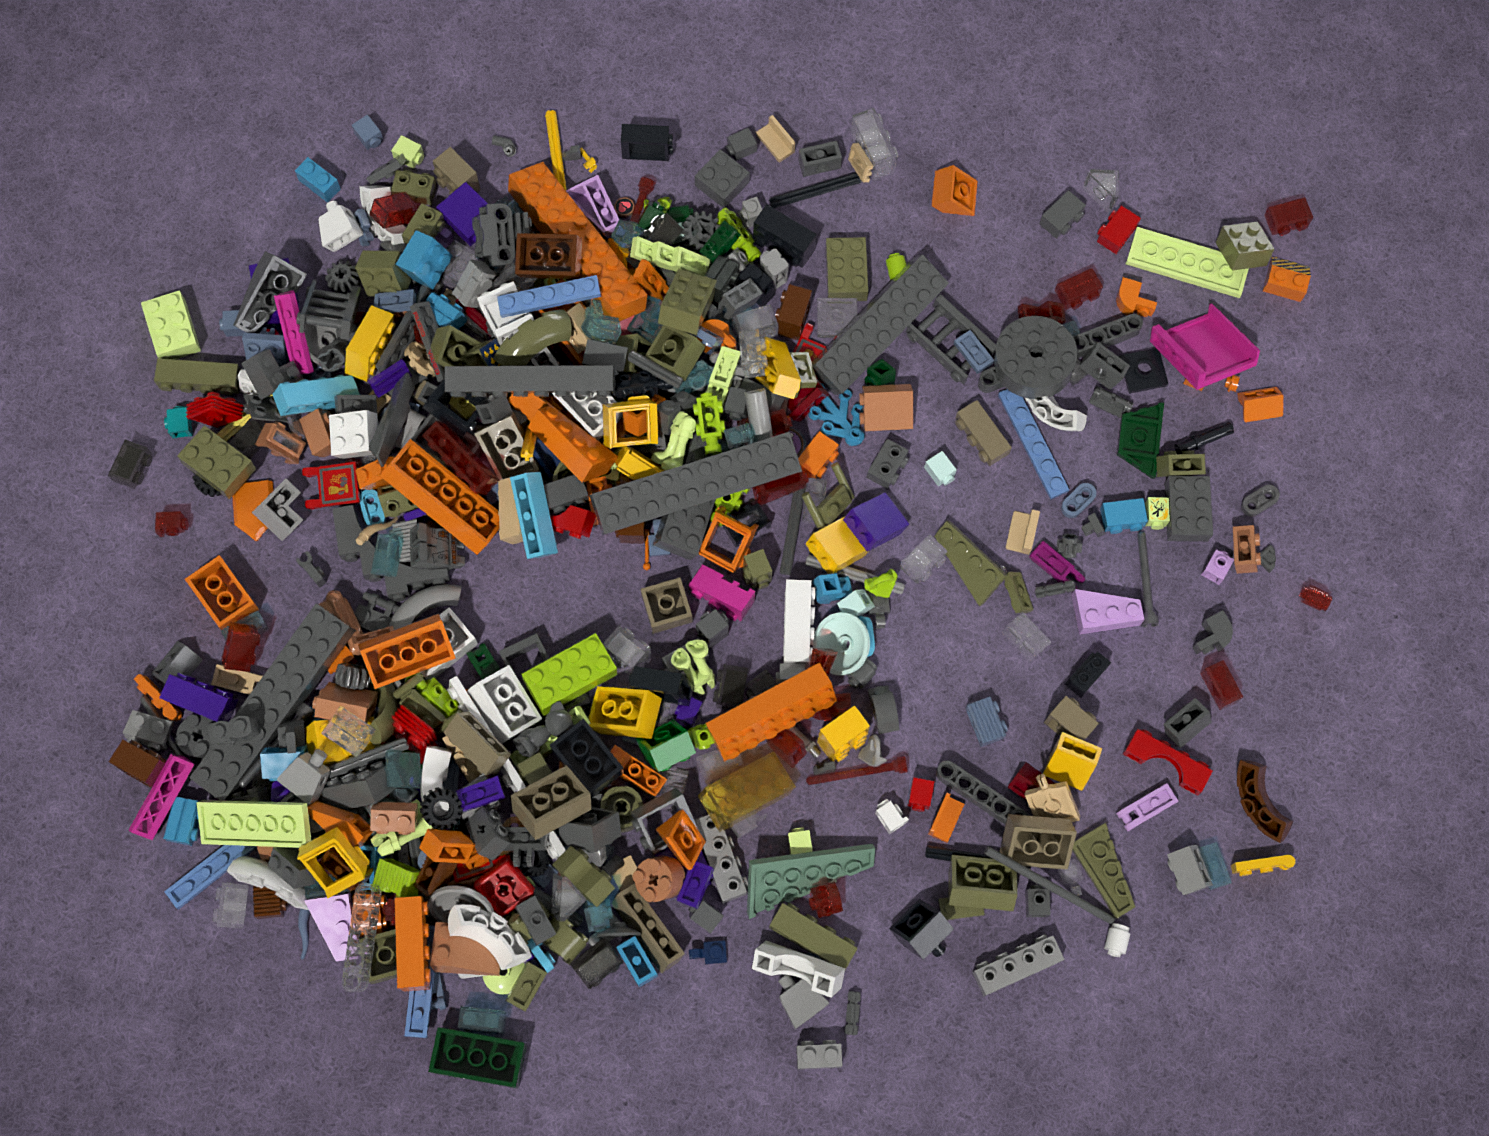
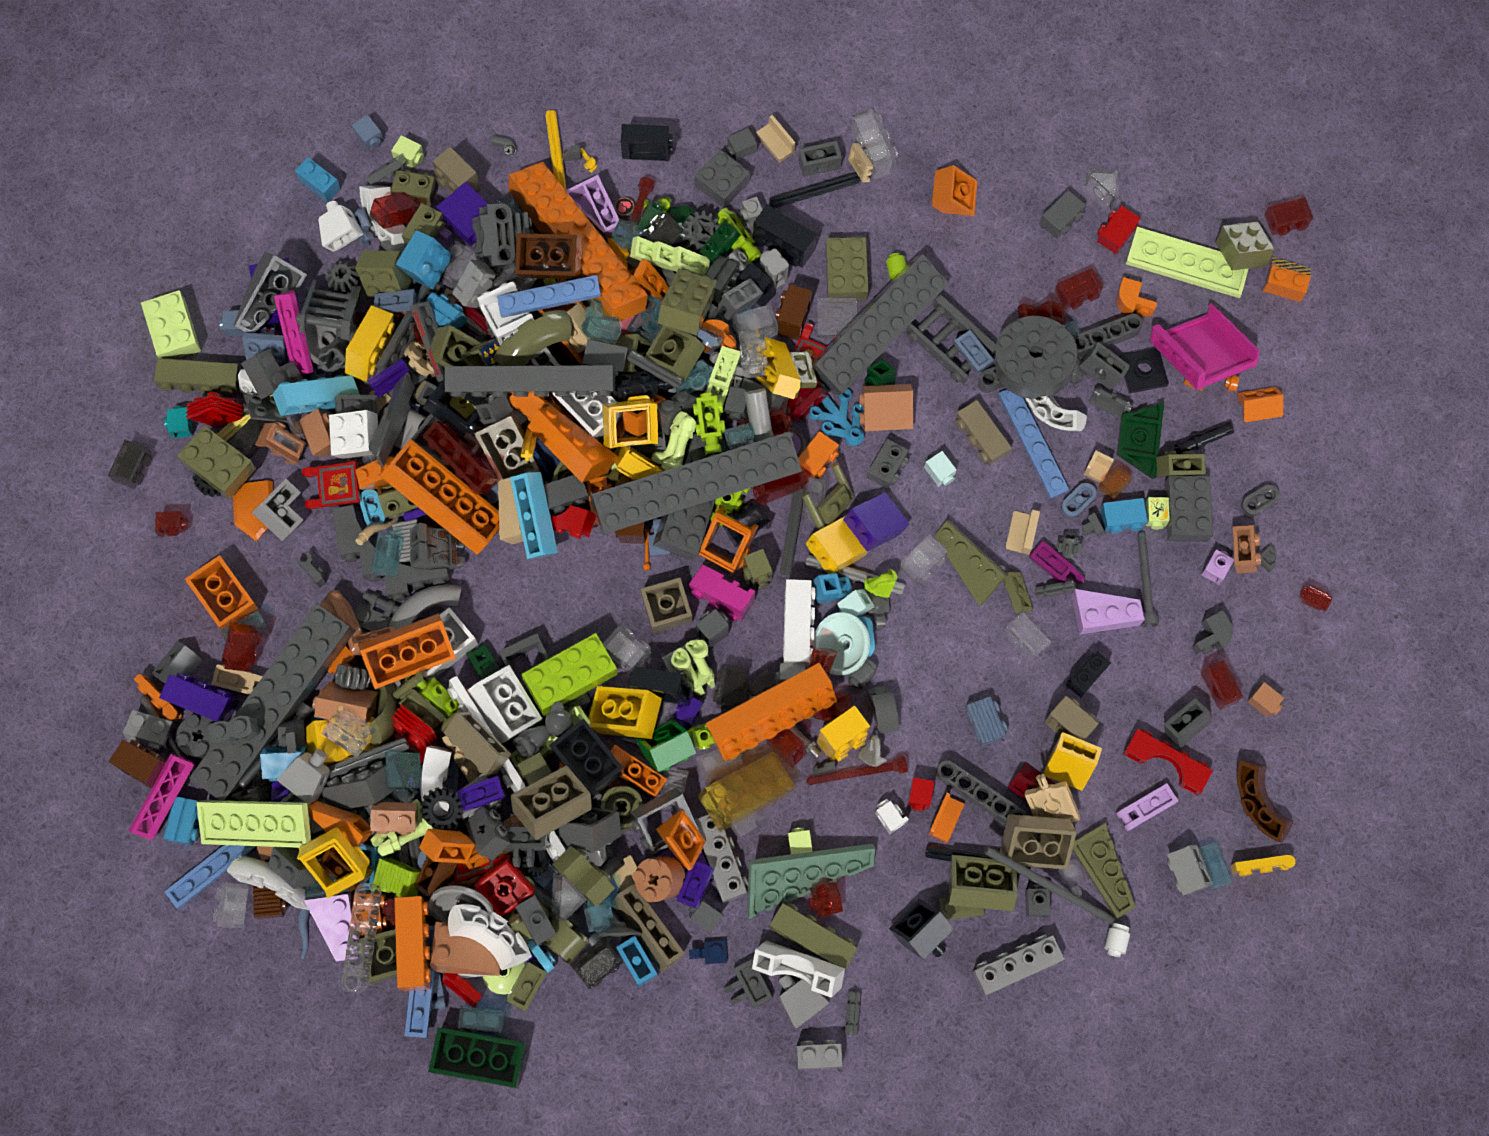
none -> red plate [442,973,482,1009]
none -> dark grey hinge [724,959,773,1009]
none -> tan panel [1083,451,1114,483]
none -> clear orange brick [1098,466,1132,501]
none -> nougat brick [1247,682,1284,718]

